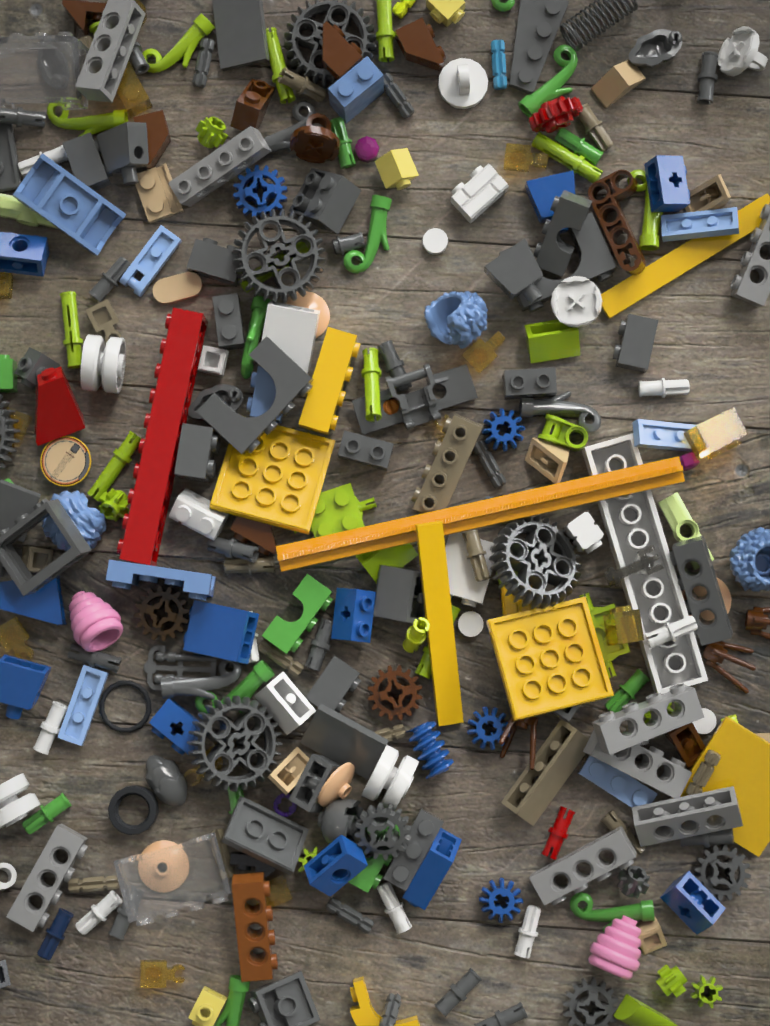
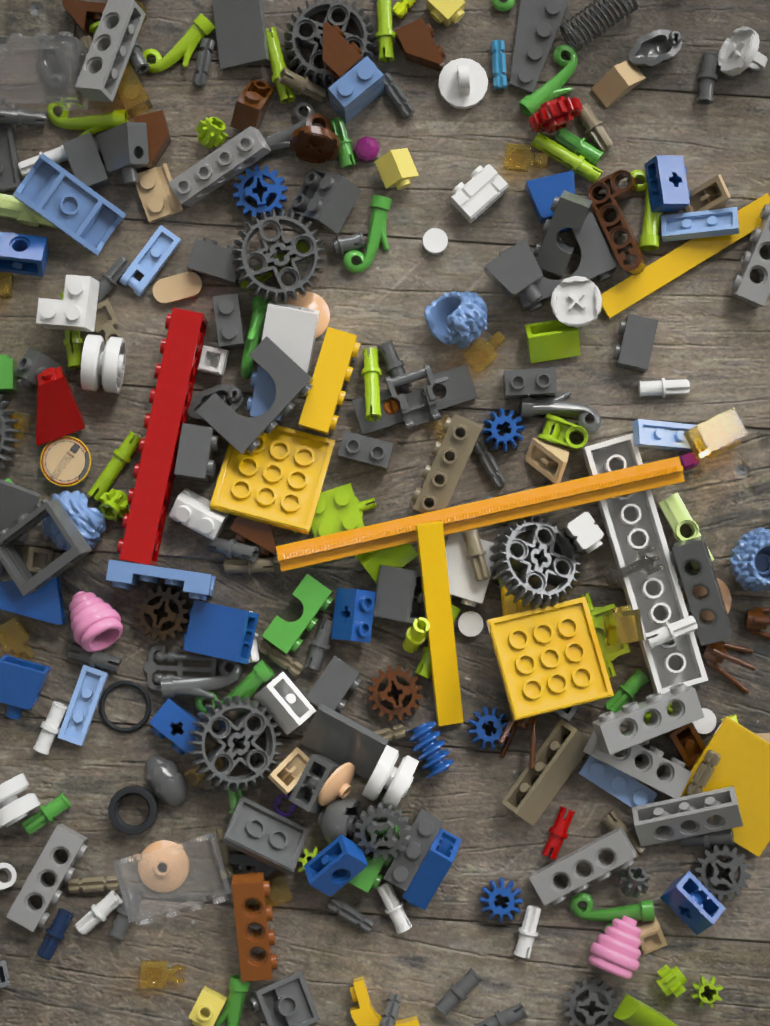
none -> white brick [36,275,100,332]

